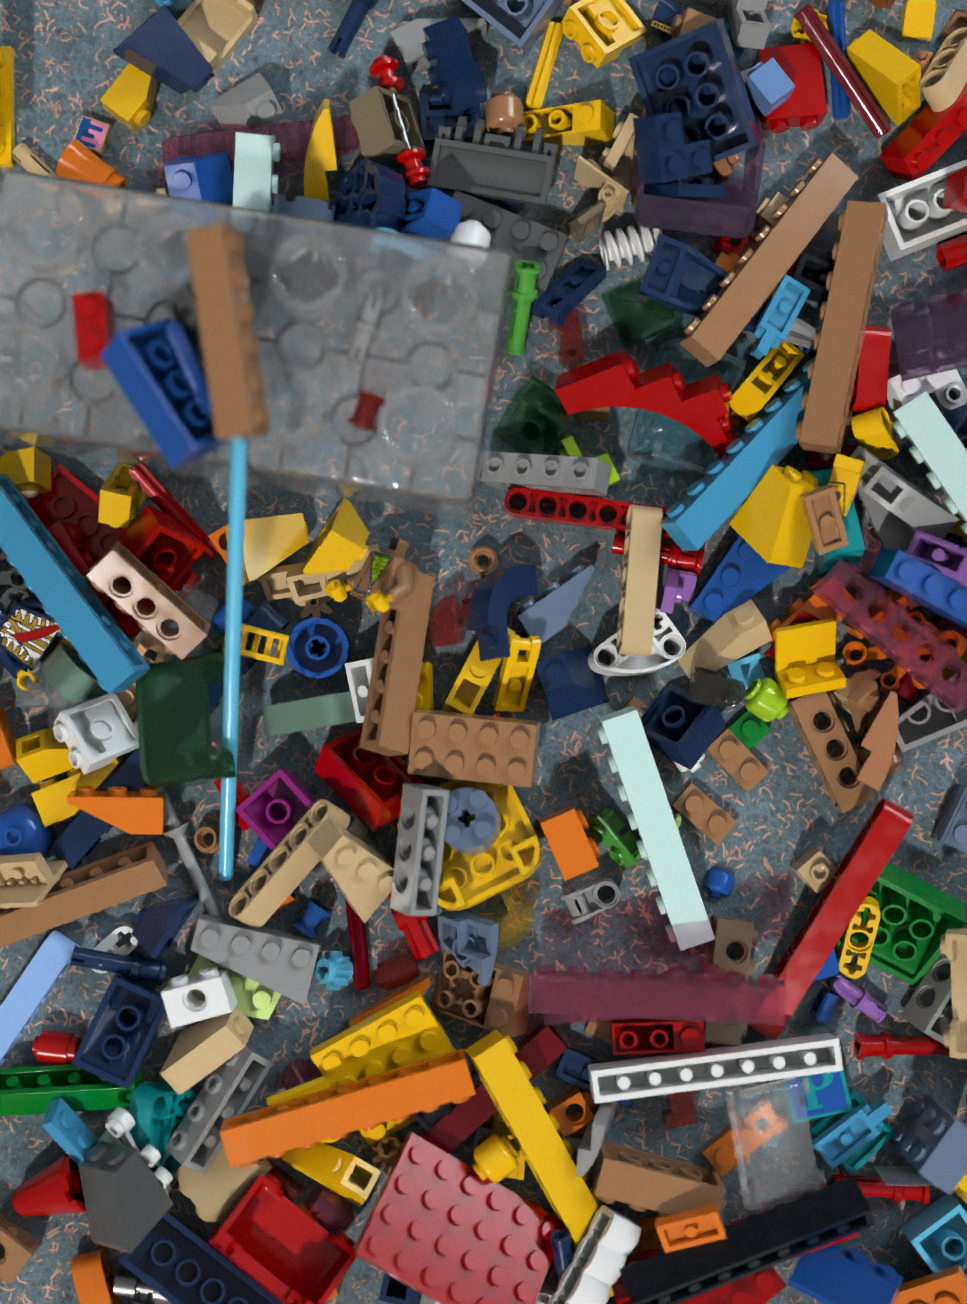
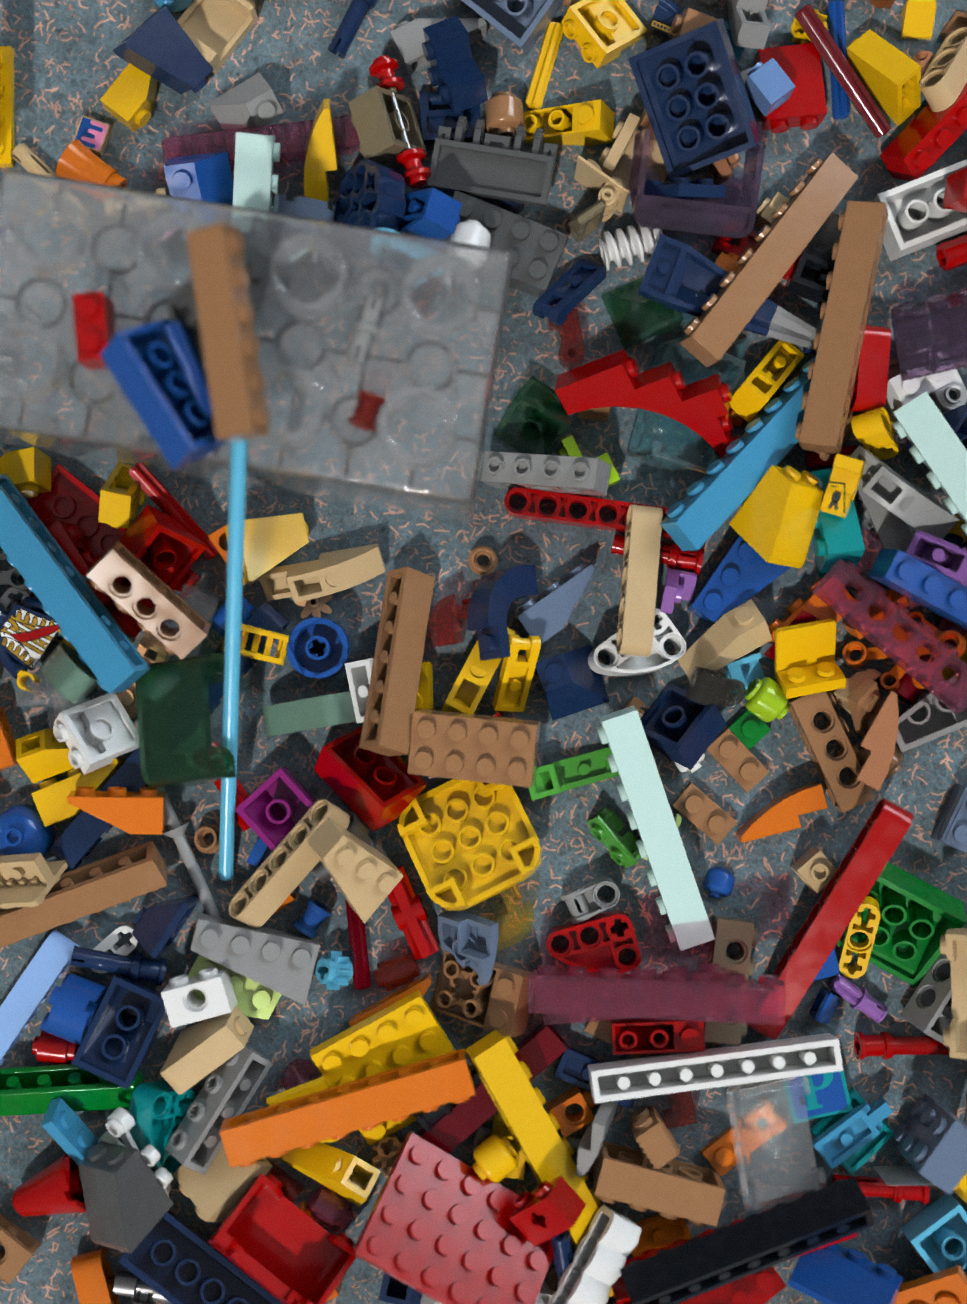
yellow slope [302,498,369,575] -> none
torso [324,537,418,614] -> none
light grey brick [390,784,450,916] -> none
sand blue brick [444,787,502,855] -> none
bright green pin [505,260,541,355] -> none
orange brick [538,804,601,881] -> none
dark blue brick [633,111,712,184] -> none
orange plate [655,1204,726,1253] -> none
dark azure hinge [749,274,811,360] -> none
medium nougat plate [800,484,849,555] -> none
none -> blue brick [40,973,108,1045]
none -> red brick [509,1176,586,1247]
none -> bright green slope [528,747,619,801]
none -> red beam [545,910,641,974]
none -> medium nougat brick [630,1105,680,1170]
none -> orange slope [736,783,828,843]

